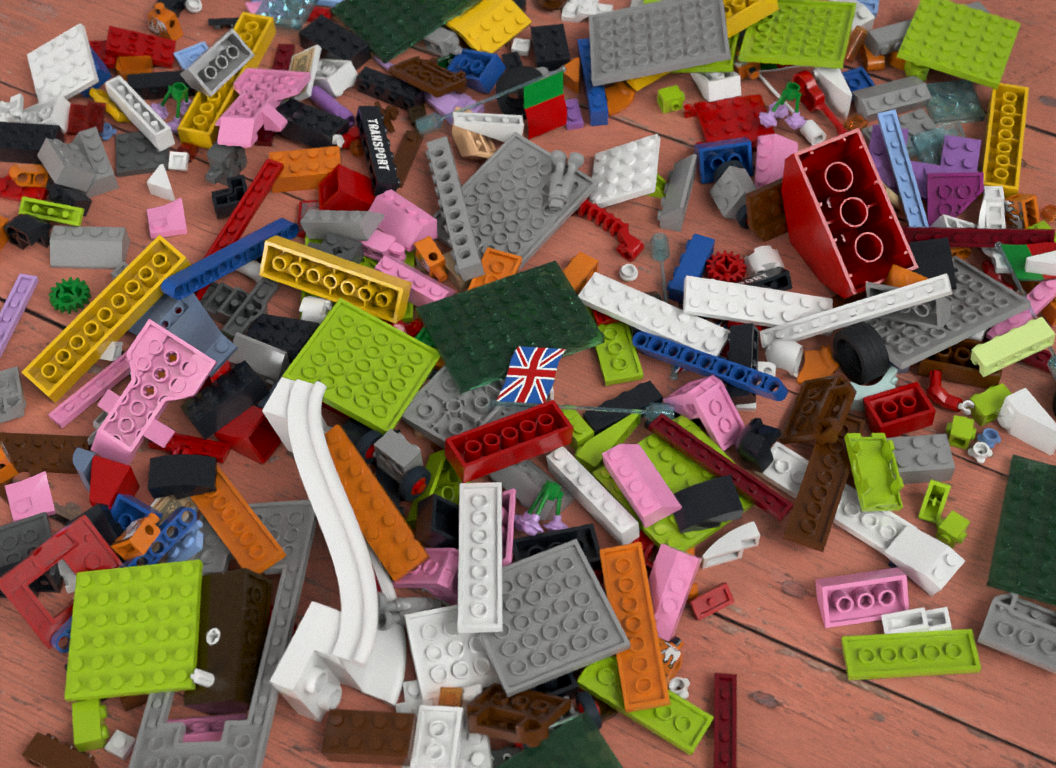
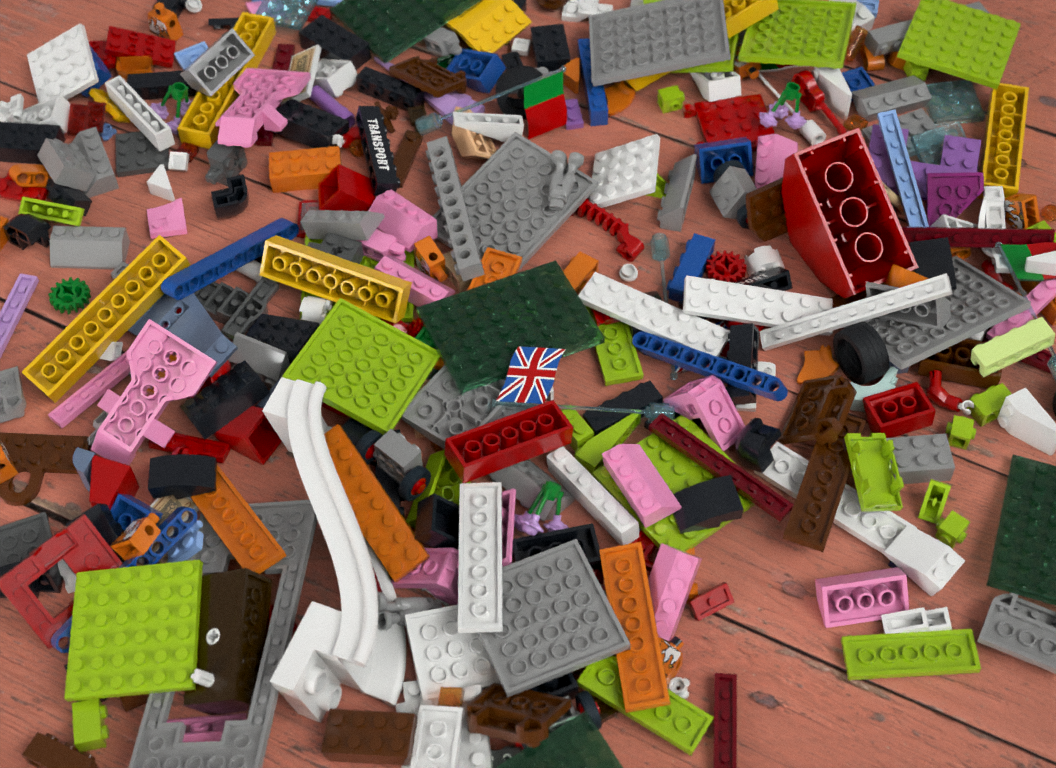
bright pink plate [5,471,56,522] -> none
white plate [104,729,136,761] -> none
red plate [194,158,284,301] -> none
white slope [701,521,760,569] -> none
white piece [765,340,803,378] -> none
white plate [968,442,993,463] -> none
medium blue plate [977,428,1001,449] -> none

